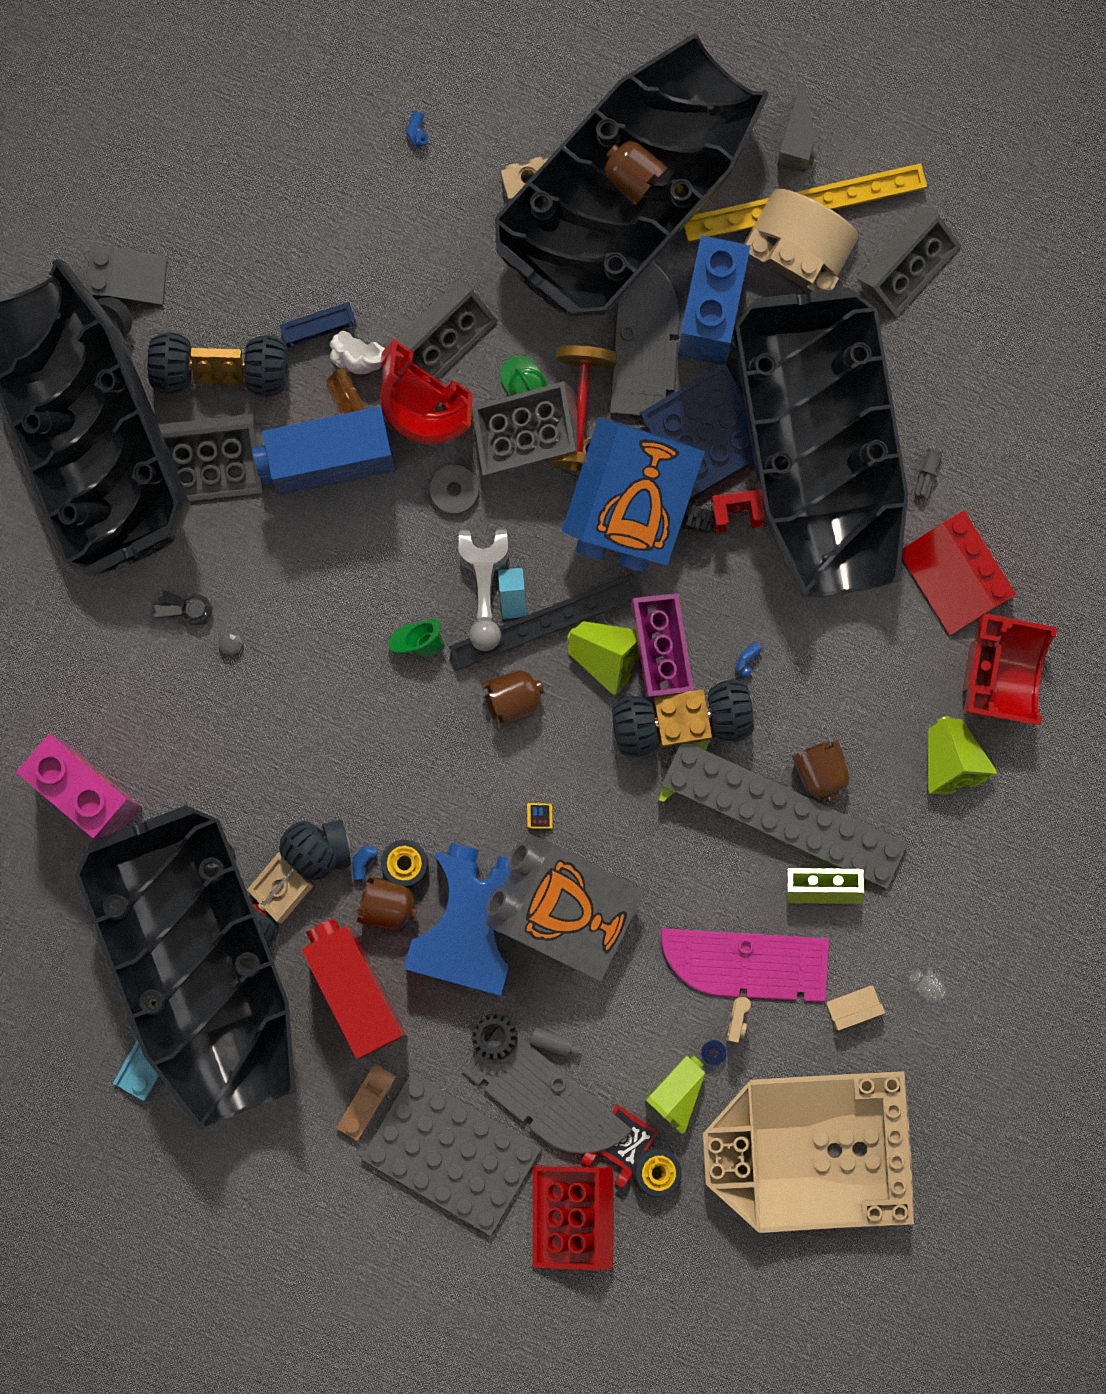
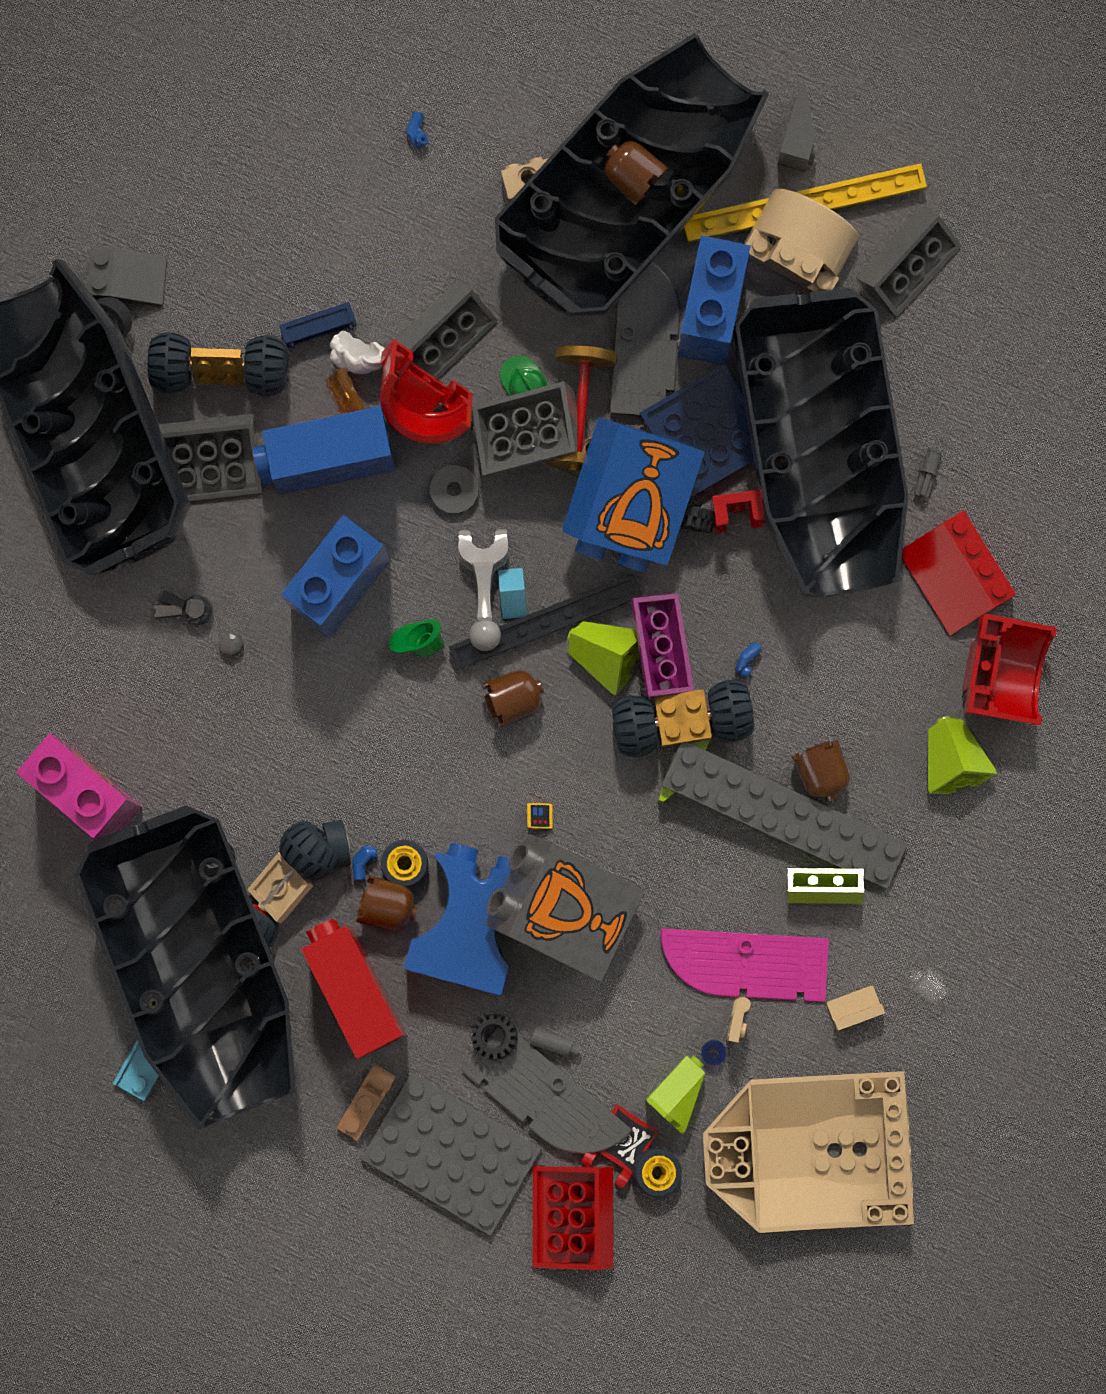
none -> blue brick [281,515,390,639]

